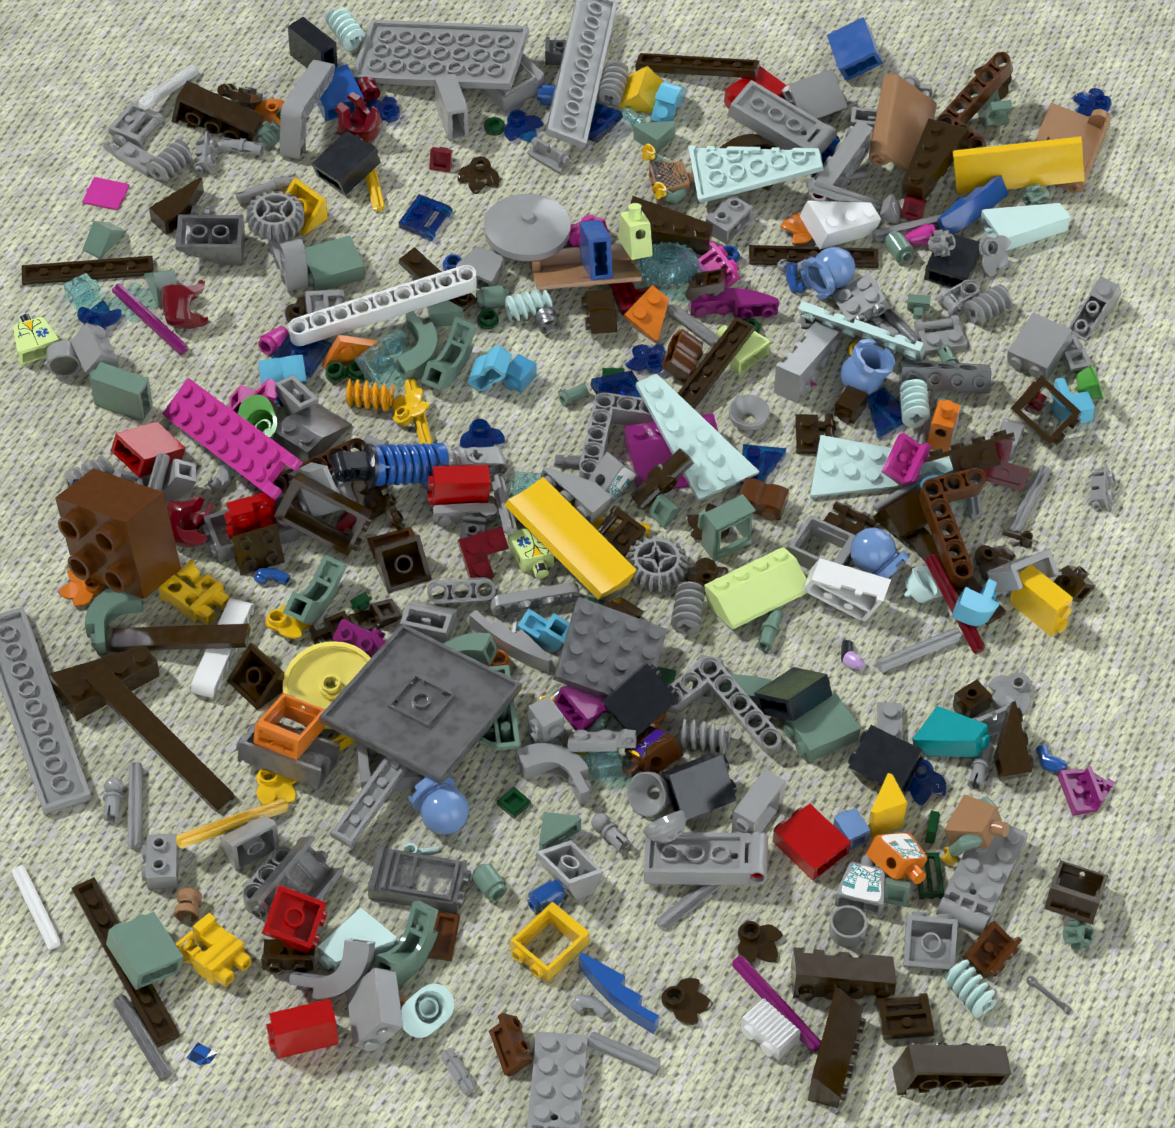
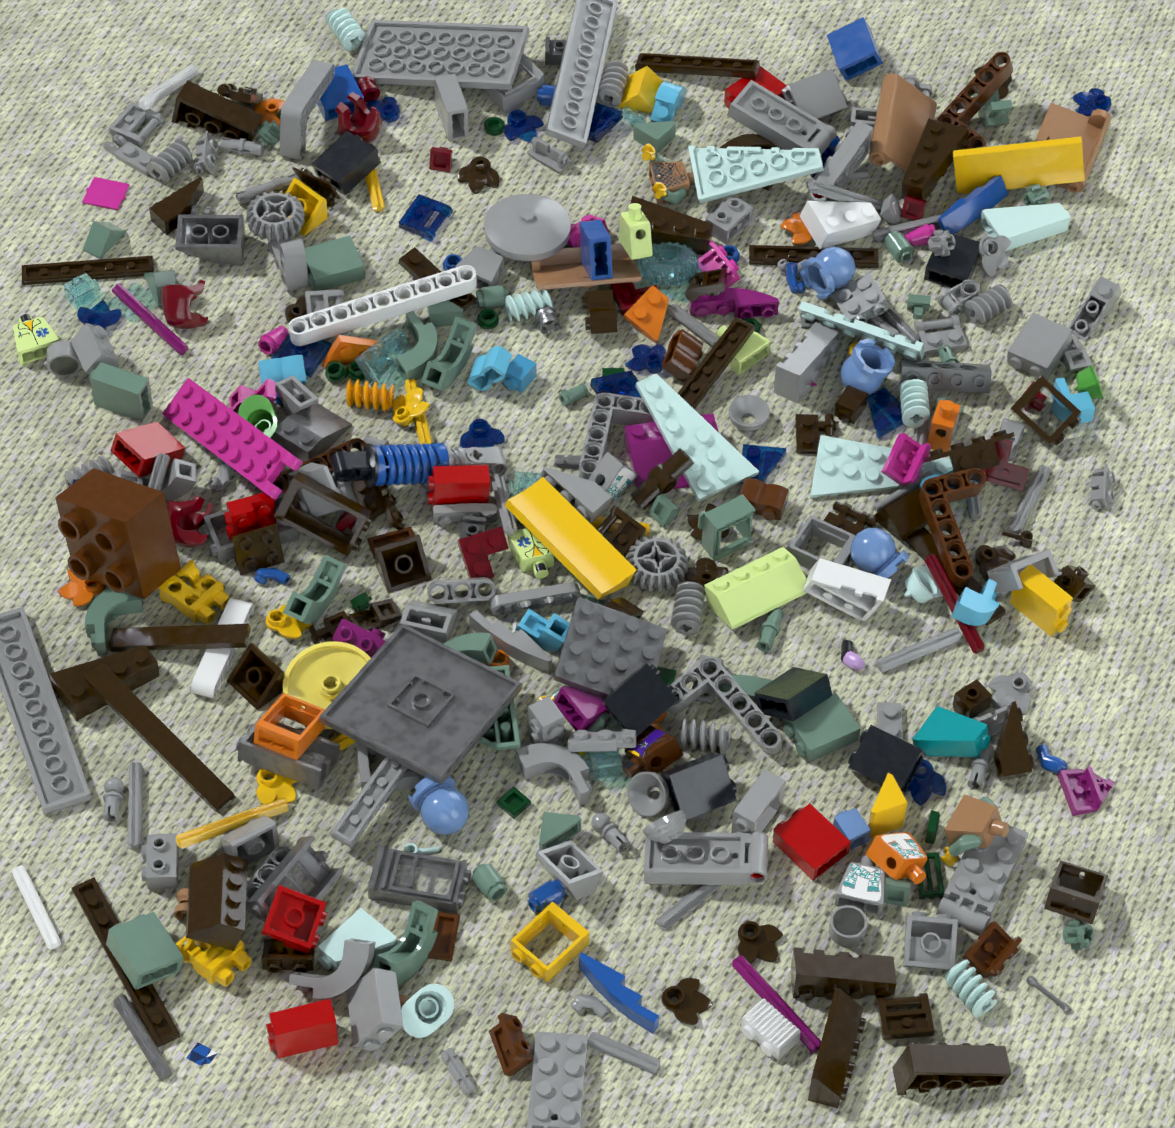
black brick [288,17,338,68] -> none
none -> dark brown slope [186,853,248,951]
none -> dark brown hinge [292,167,340,208]

